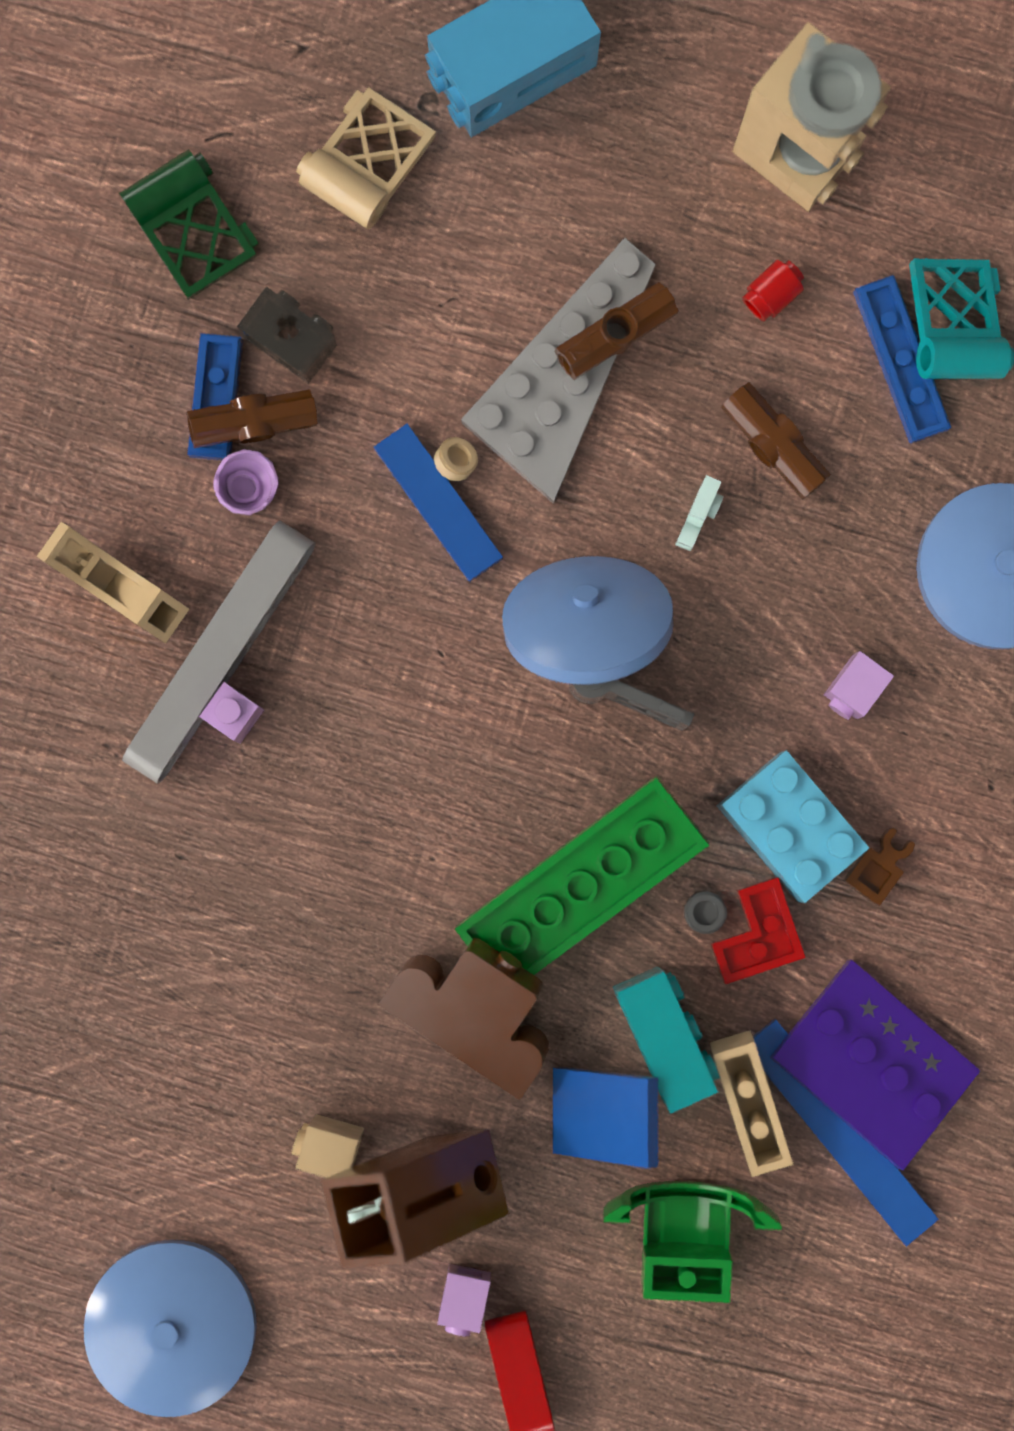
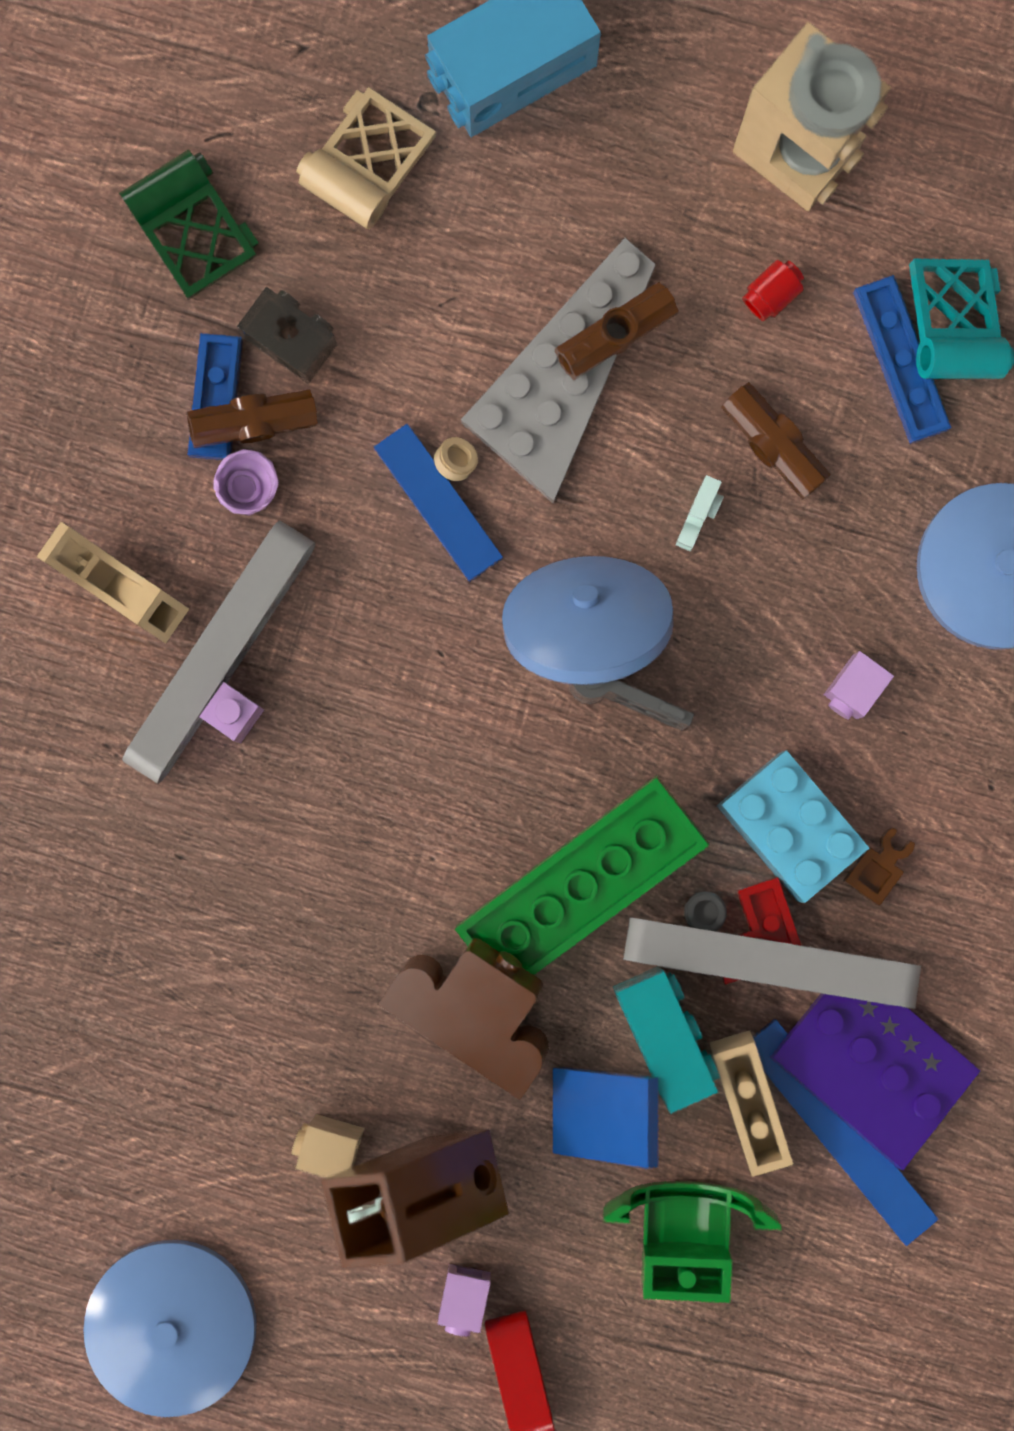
none -> light grey beam [623,917,921,1009]

